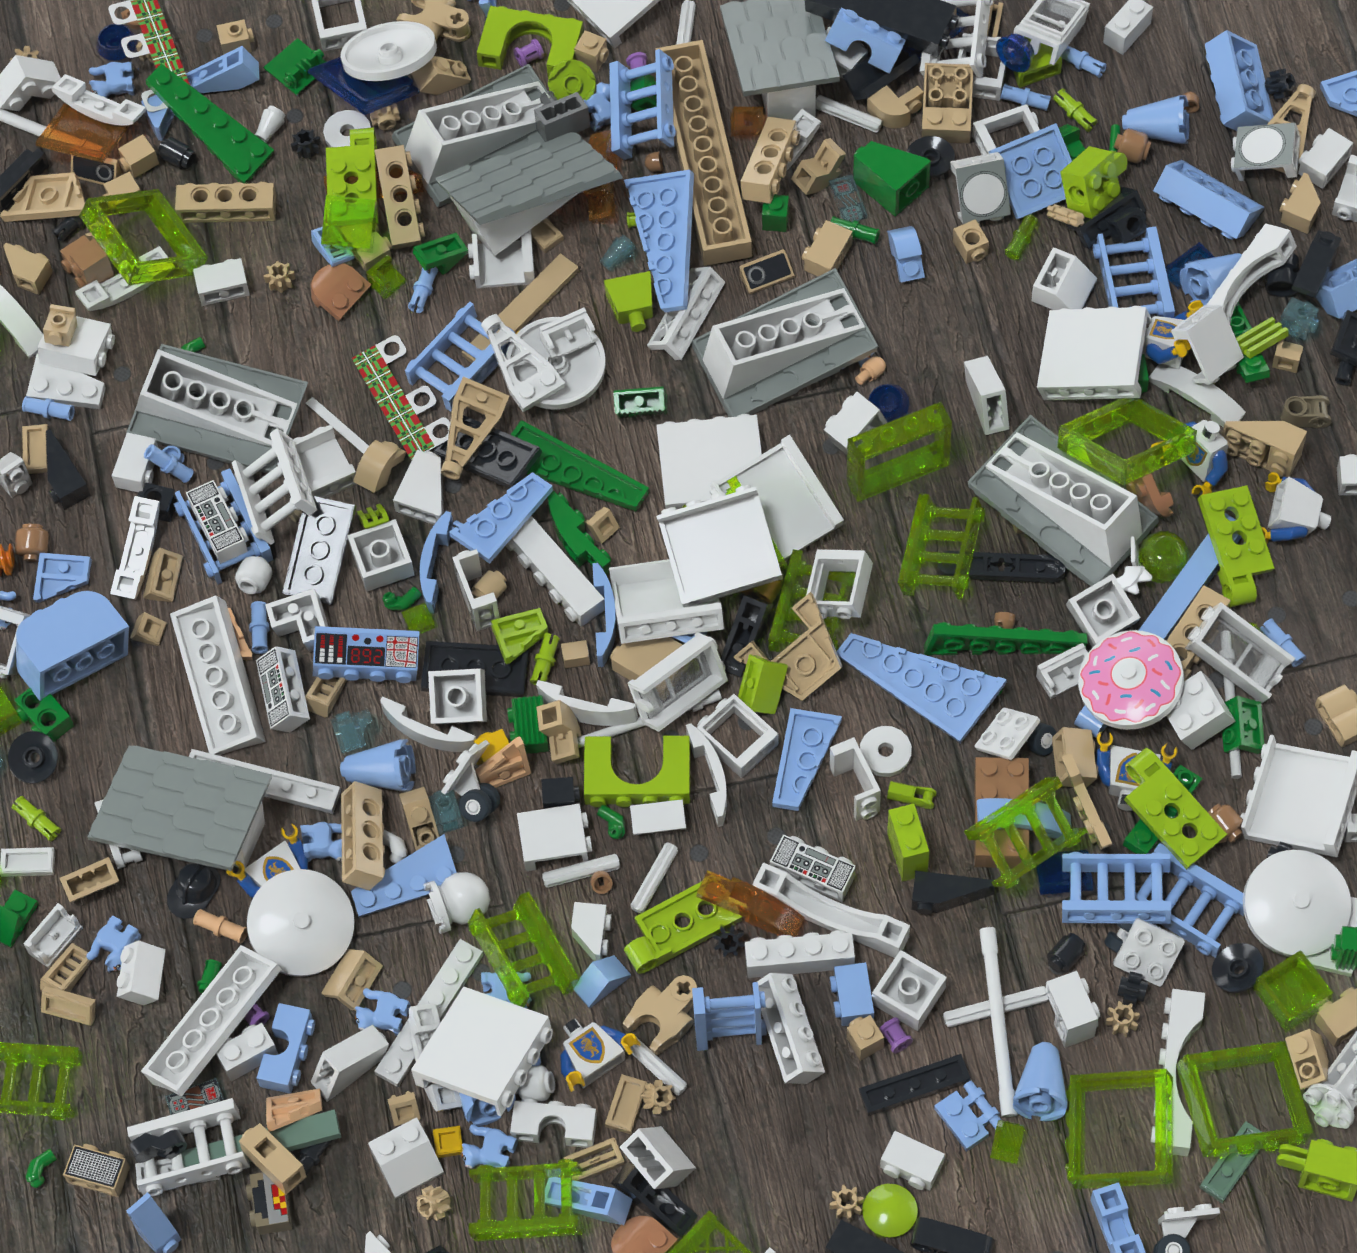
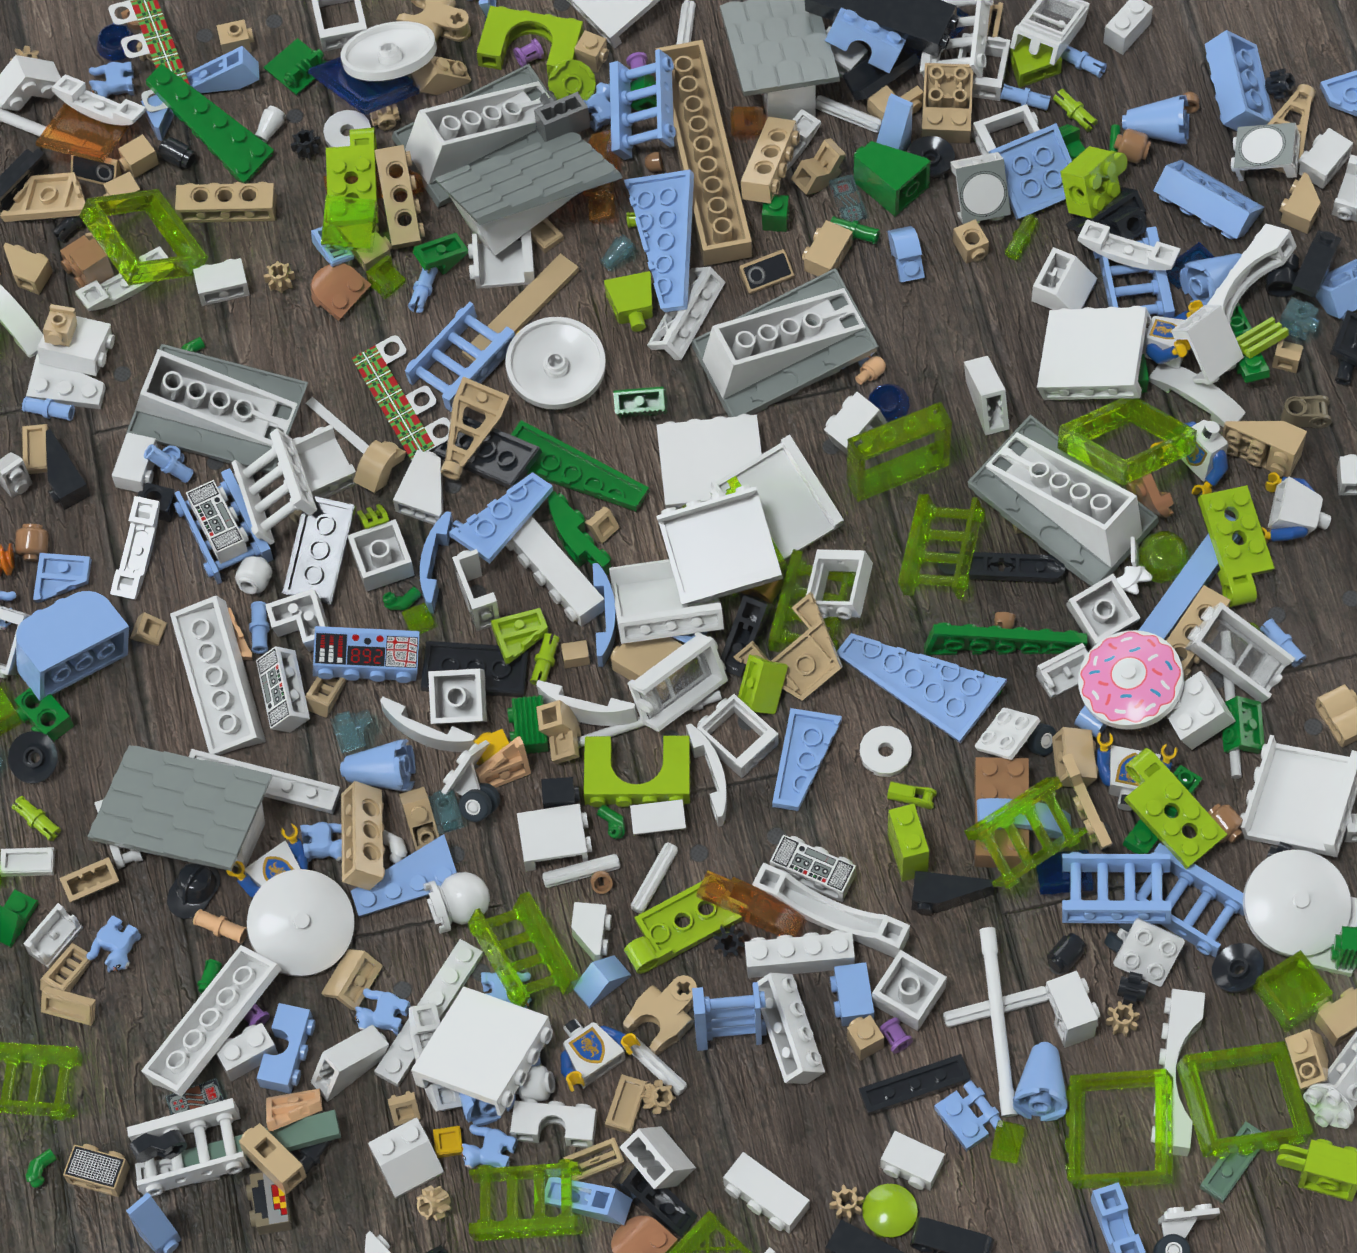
white brick [117,940,165,1006] -> none
tan slope [143,548,183,602] -> none
tan brick [471,570,507,599] -> none
white plate [481,314,565,412] -> none
white hinge [539,308,597,361] -> none
white panel [830,737,881,821] -> none
clear blue hat [996,34,1034,72] -> none
tan axle [1047,204,1085,227] -> none
none -> white brick [723,1152,810,1234]
none -> light blue slope [876,93,913,152]
none -> white slope [1078,220,1181,270]

